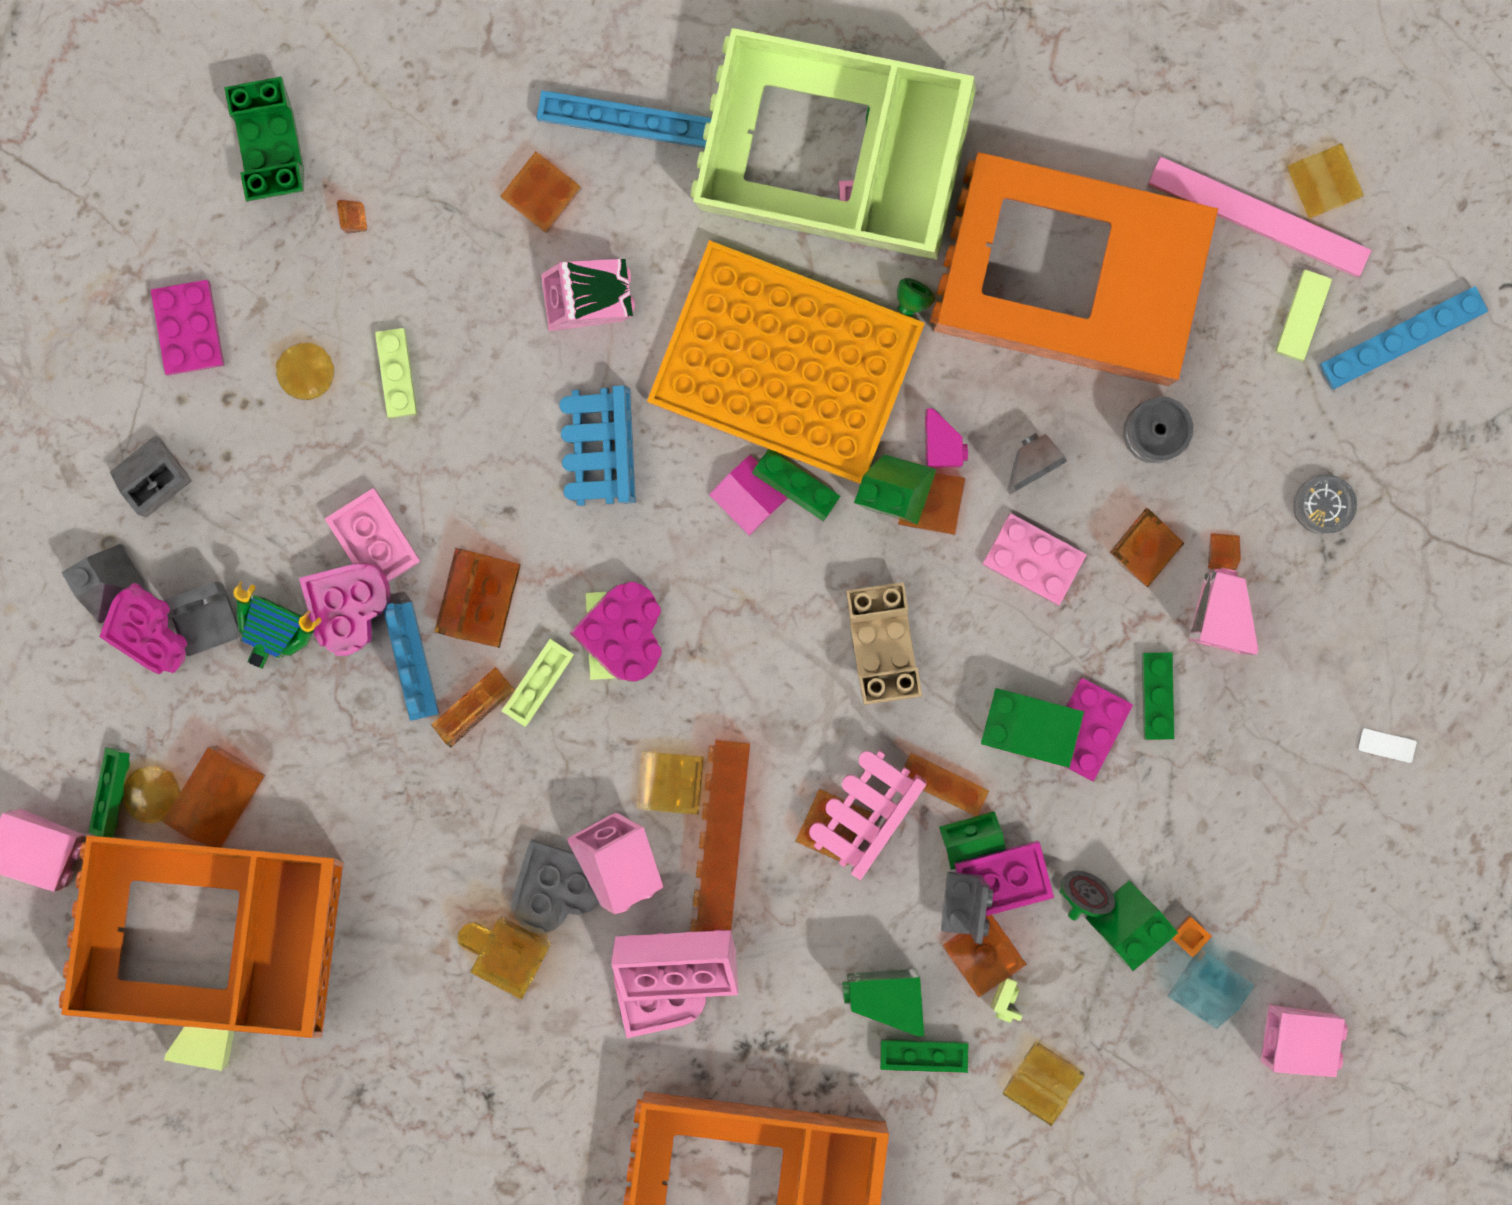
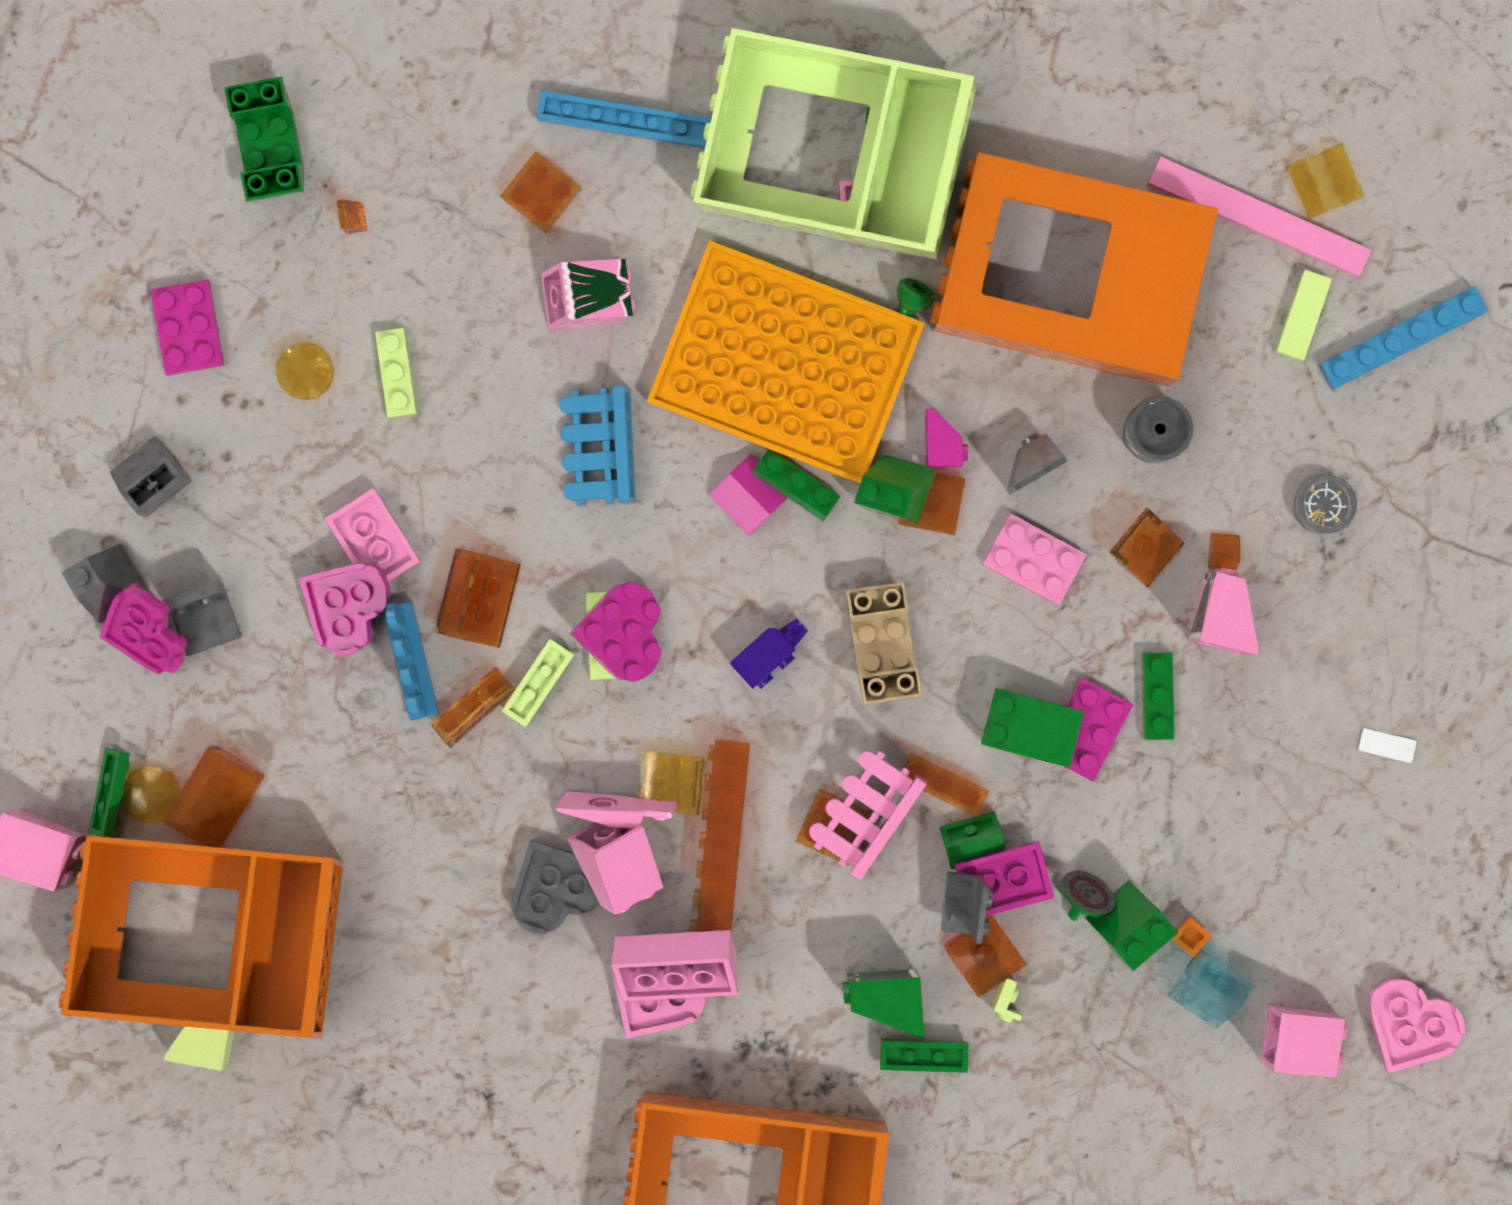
torso [233,581,322,669] -> none
clear yellow brick [457,916,552,1000] -> none
clear yellow slope [1003,1041,1084,1126] -> none
none -> bright pink piece [556,791,677,828]
none -> dark purple hinge [730,618,808,689]
none -> bright pink plate [1368,978,1465,1073]

